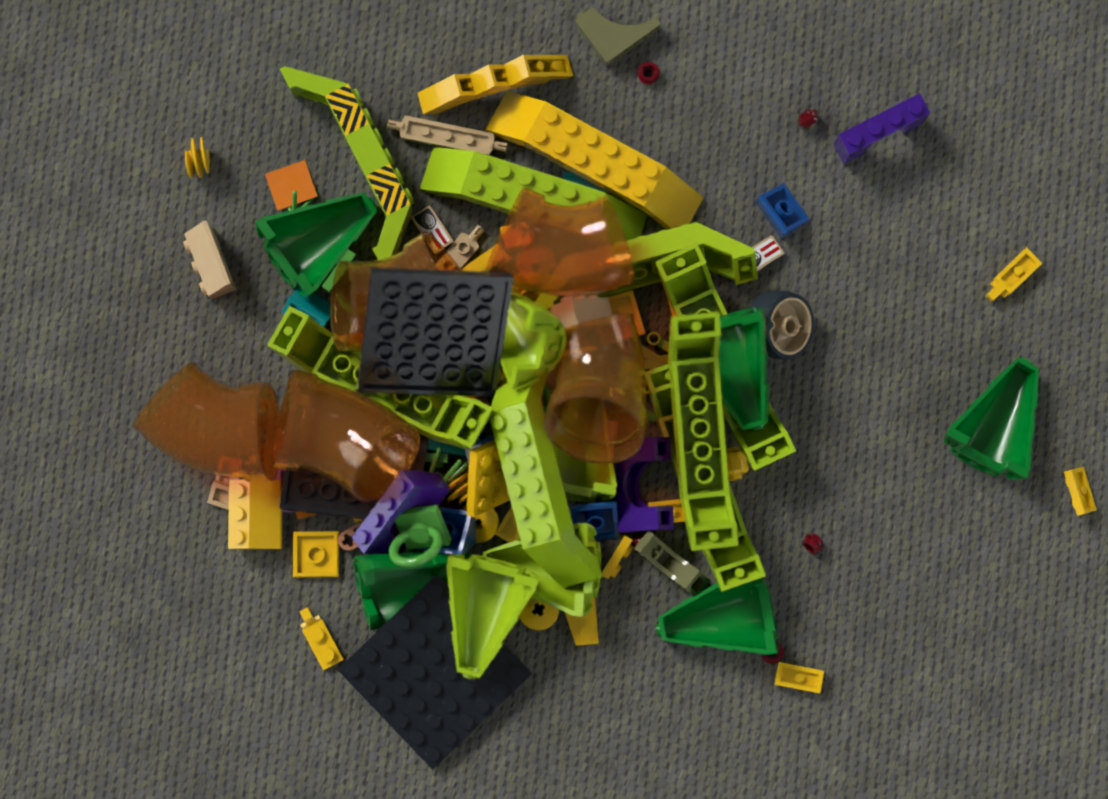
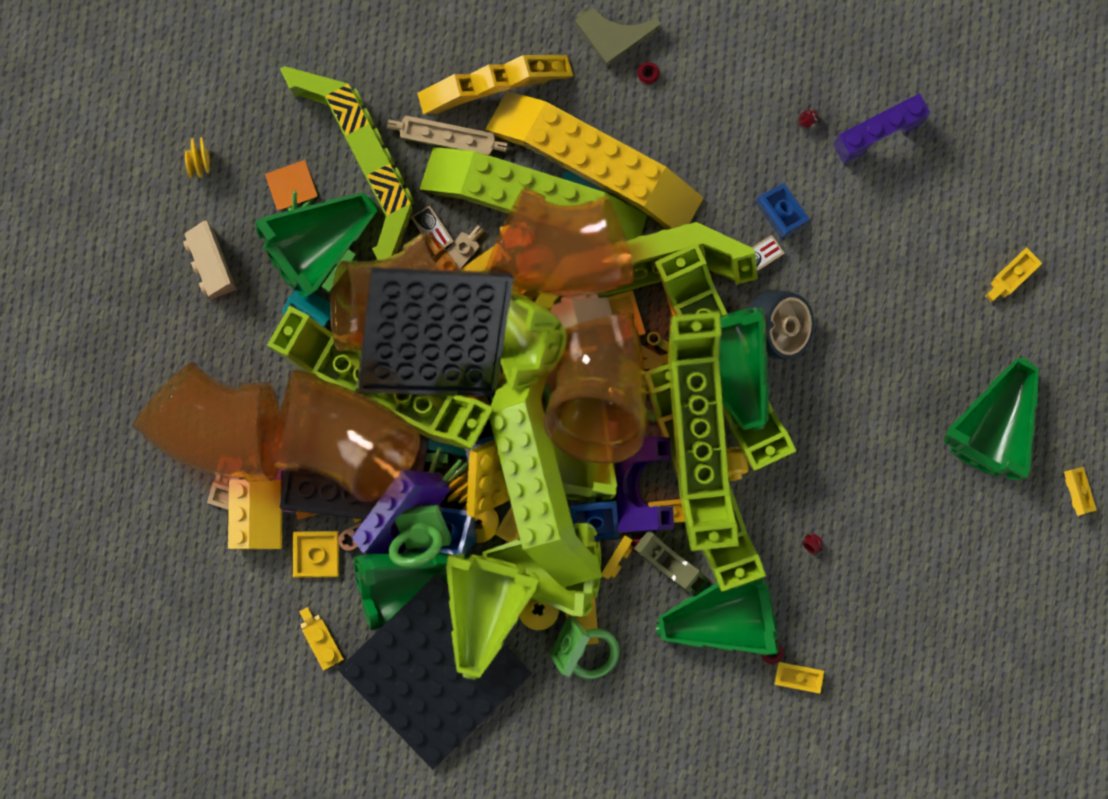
none -> bright green tile [549,615,619,679]

